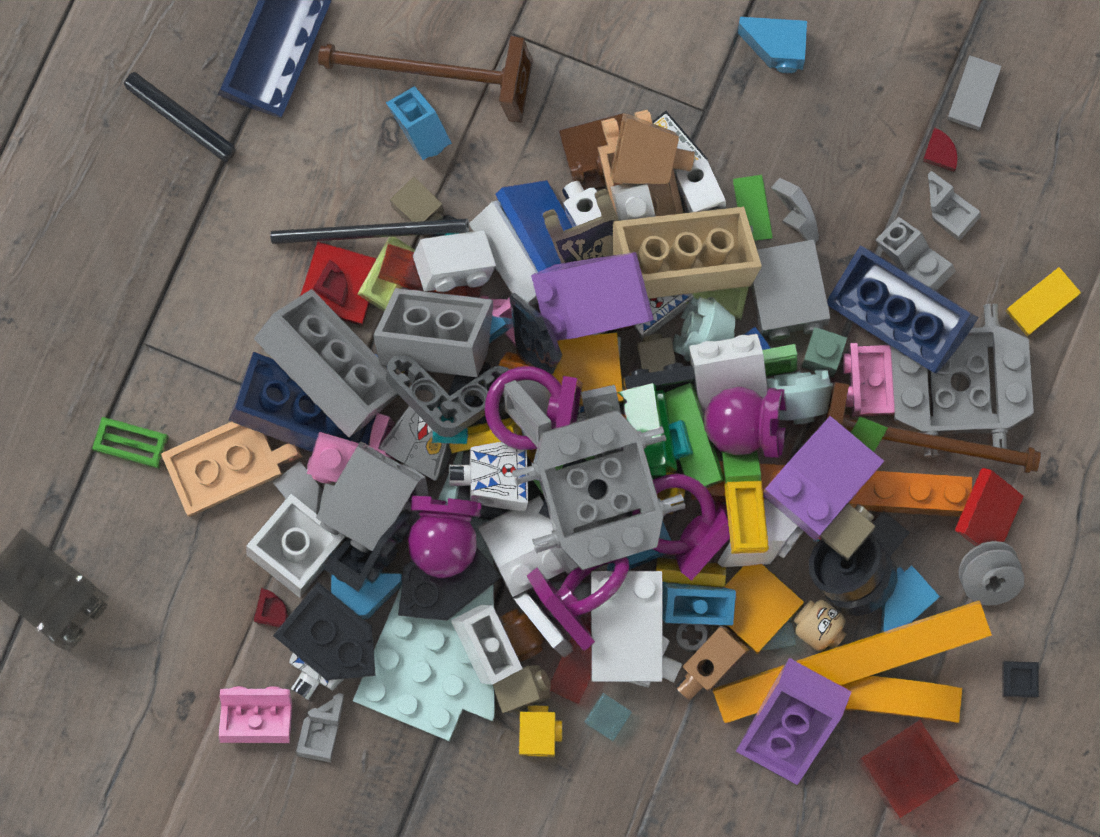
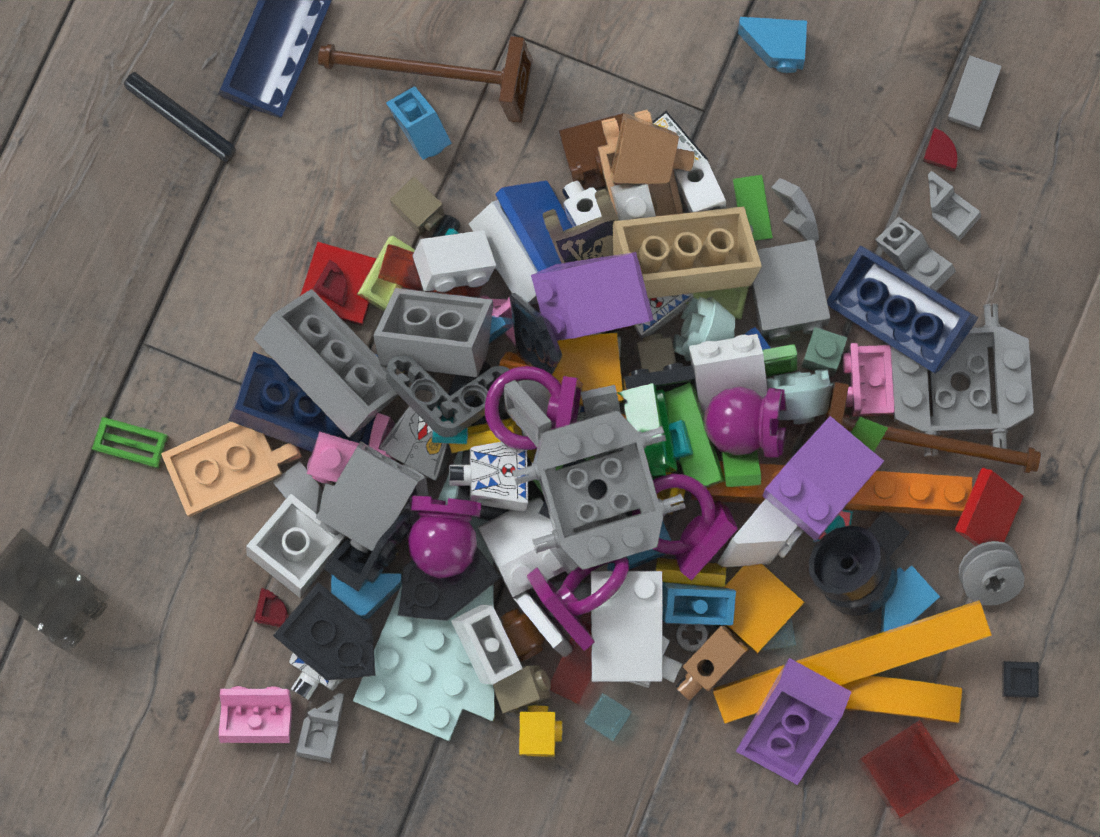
black piece [270,218,469,244] -> none
yellow tile [725,481,769,554] -> none
tan head [794,600,847,652] -> none
dark tan brick [820,503,875,561] -> none
yellow tile [1006,267,1081,337] -> none

